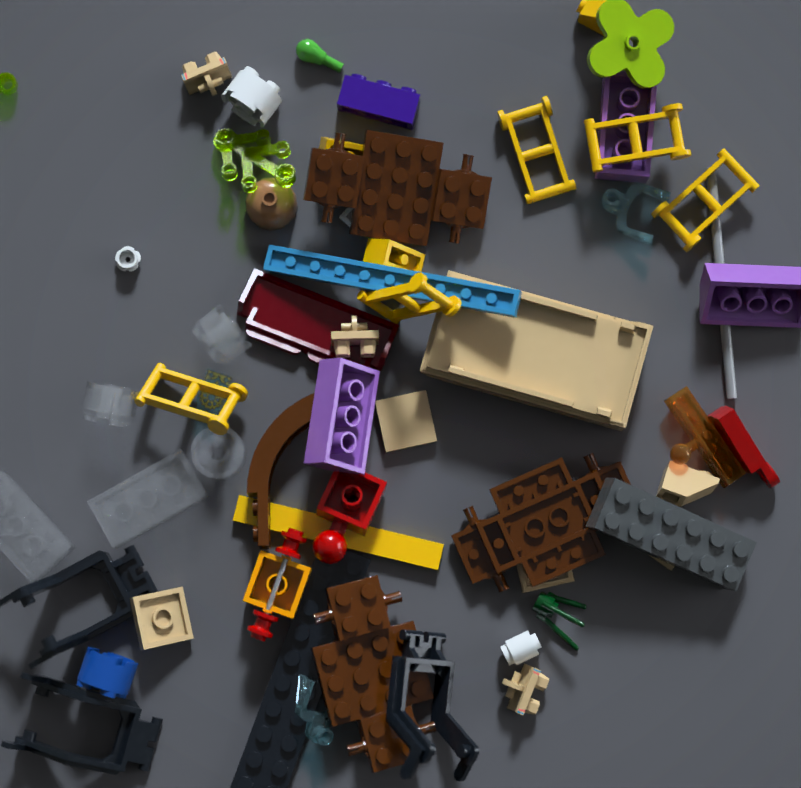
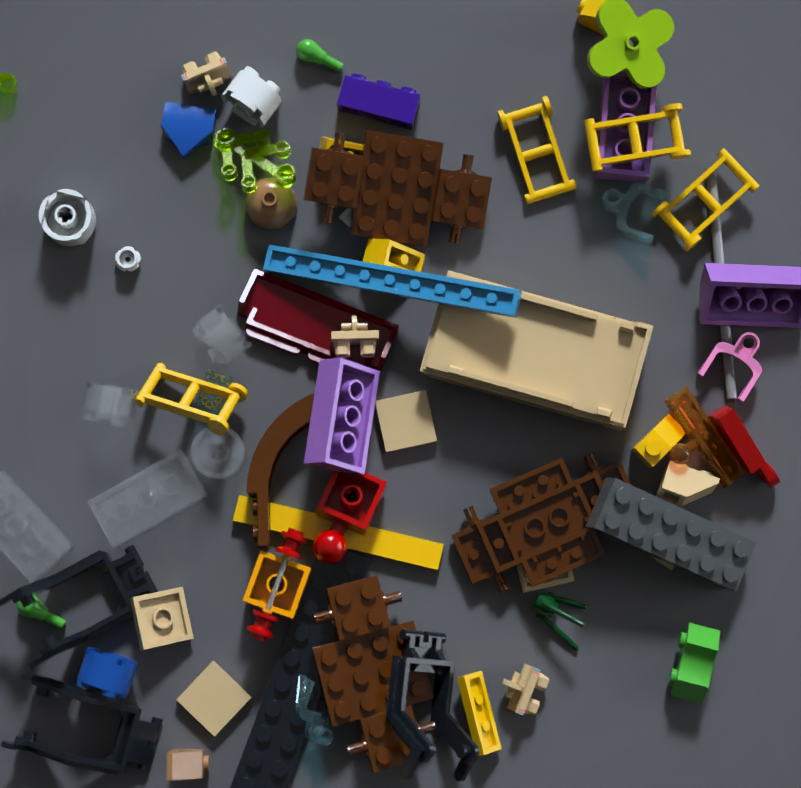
yellow piece [357,272,461,324] -> none
white brick [500,631,542,666] -> none
none -> bright green piece [17,595,66,630]
none -> white brick [39,189,96,246]
none -> blue slope [161,102,217,159]
none -> medium nougat slope [166,749,210,781]
none -> tan tile [176,660,252,737]
none -> yellow plate [457,671,502,756]
none -> yellow slope [631,414,687,469]
none -> bright green brick [668,623,720,704]
none -> bright pink piece [697,332,762,402]

